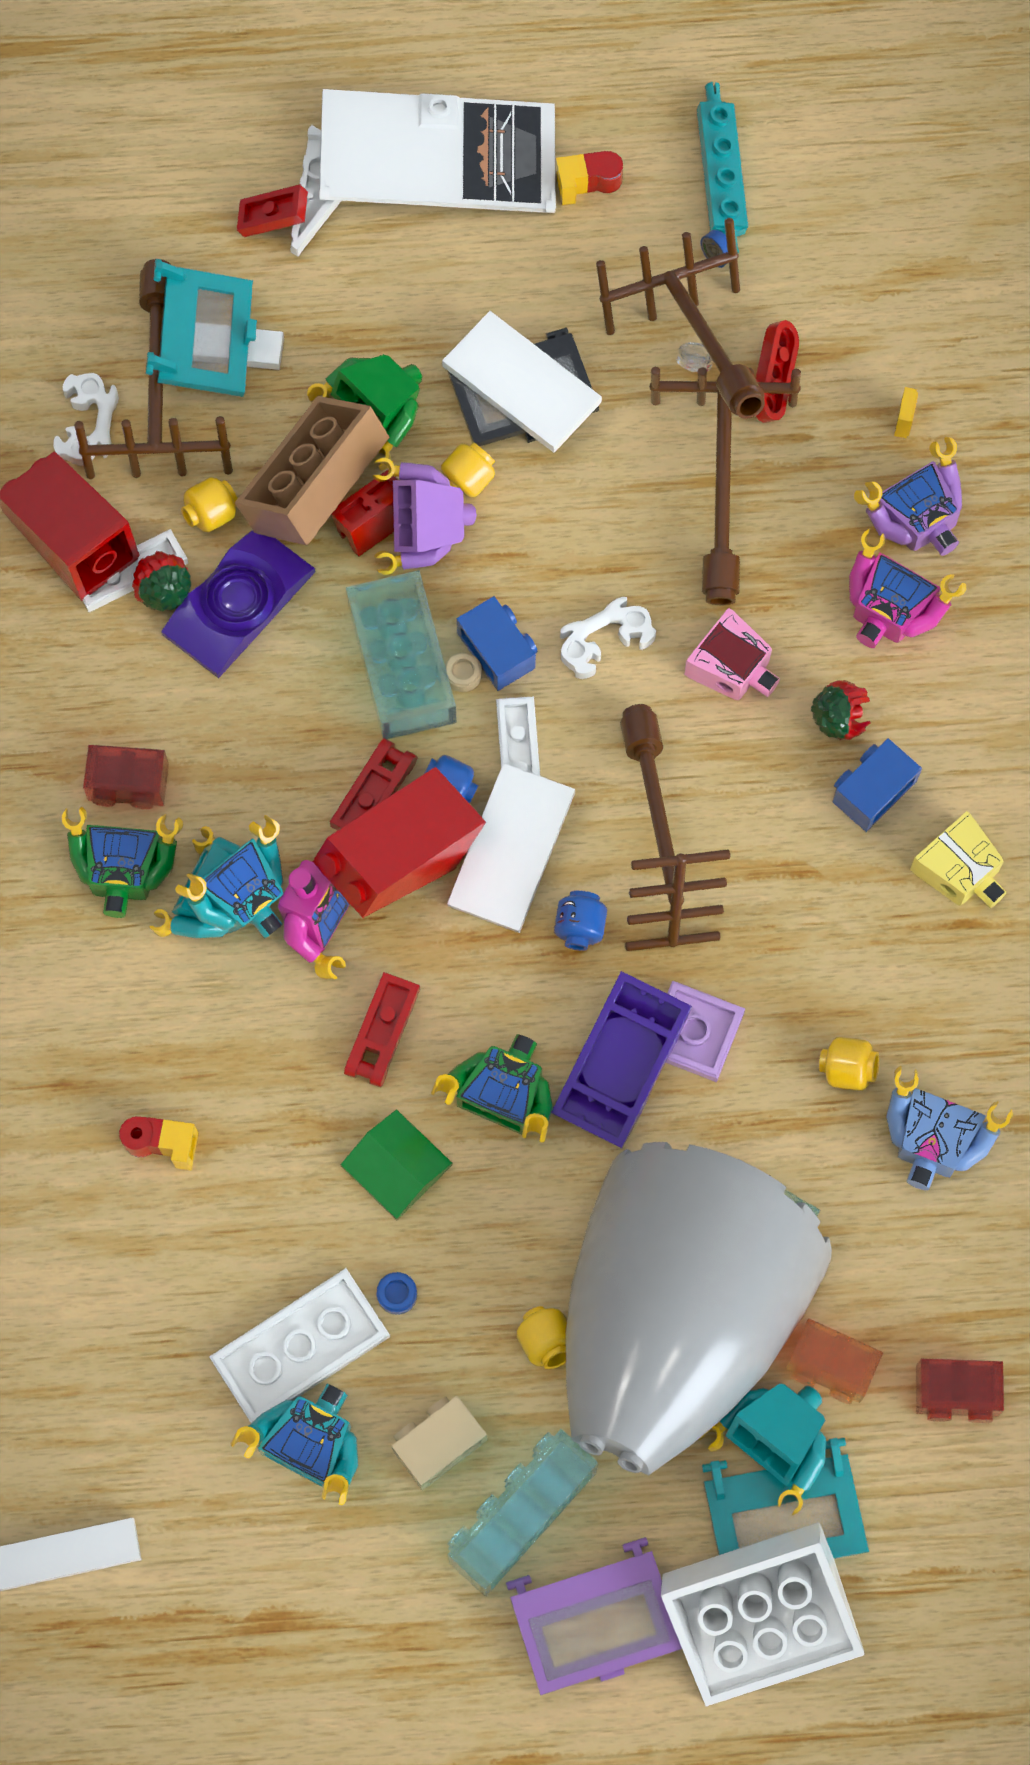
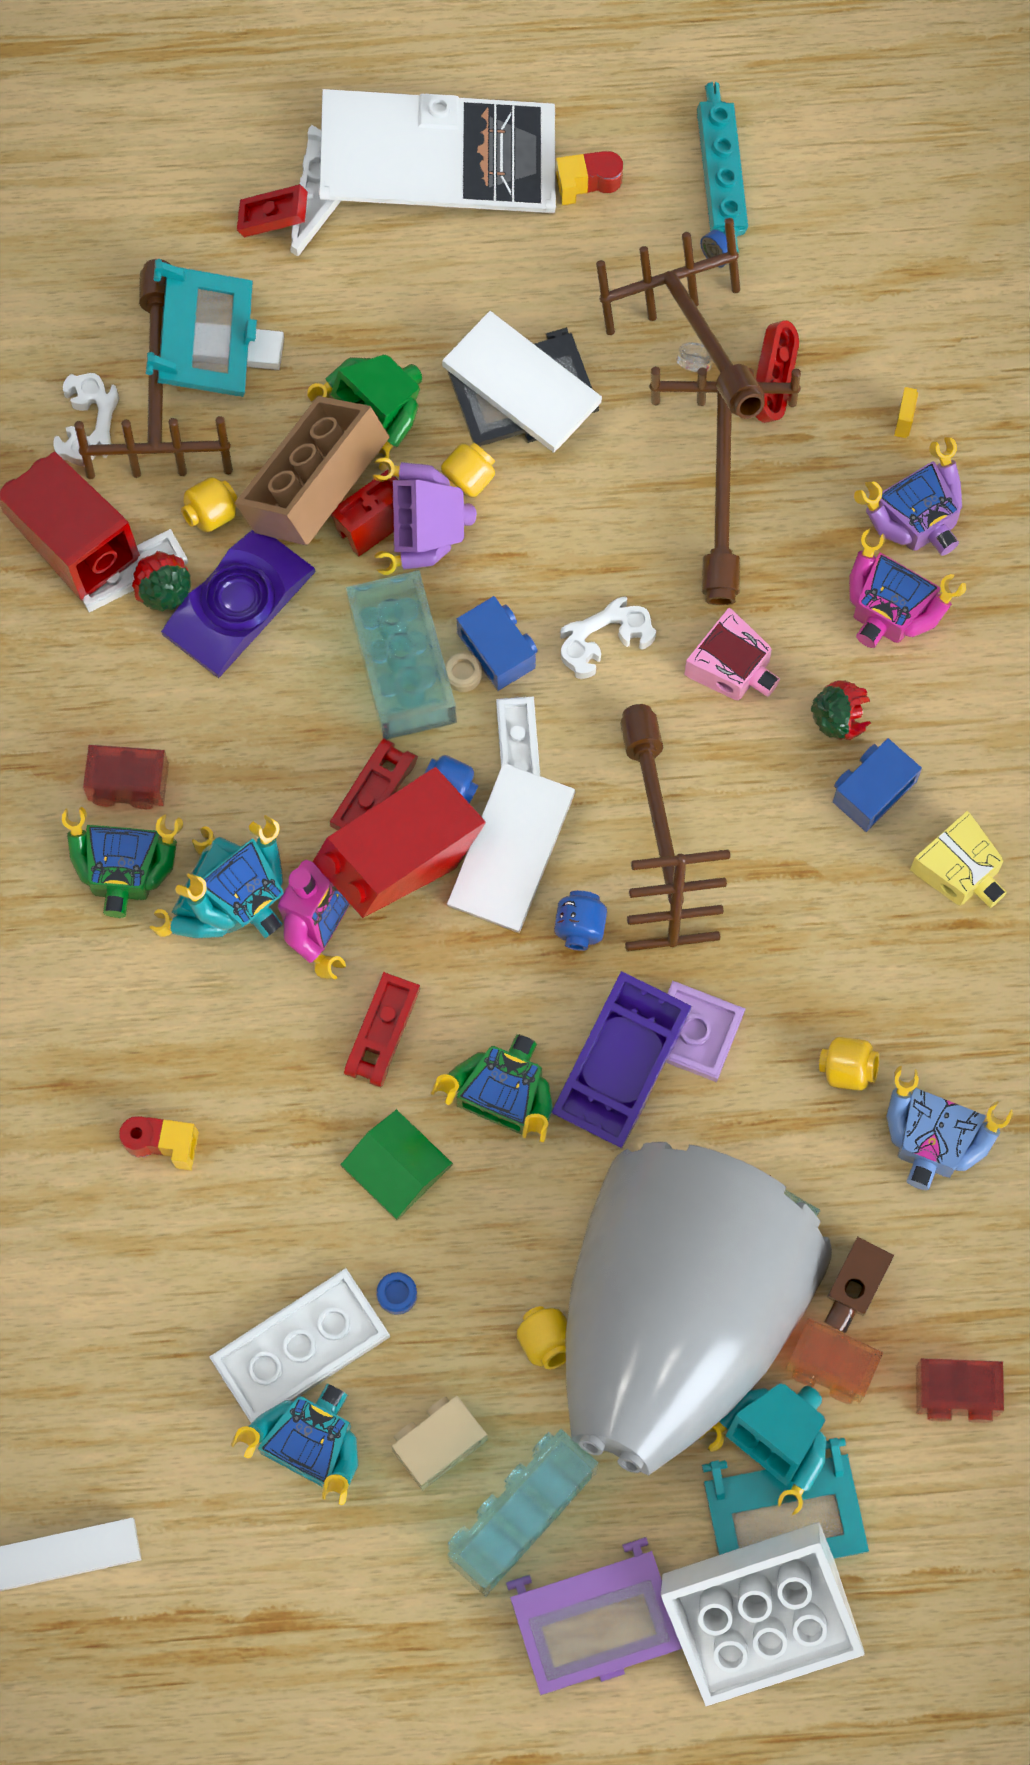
none -> reddish brown torso [824,1236,894,1333]

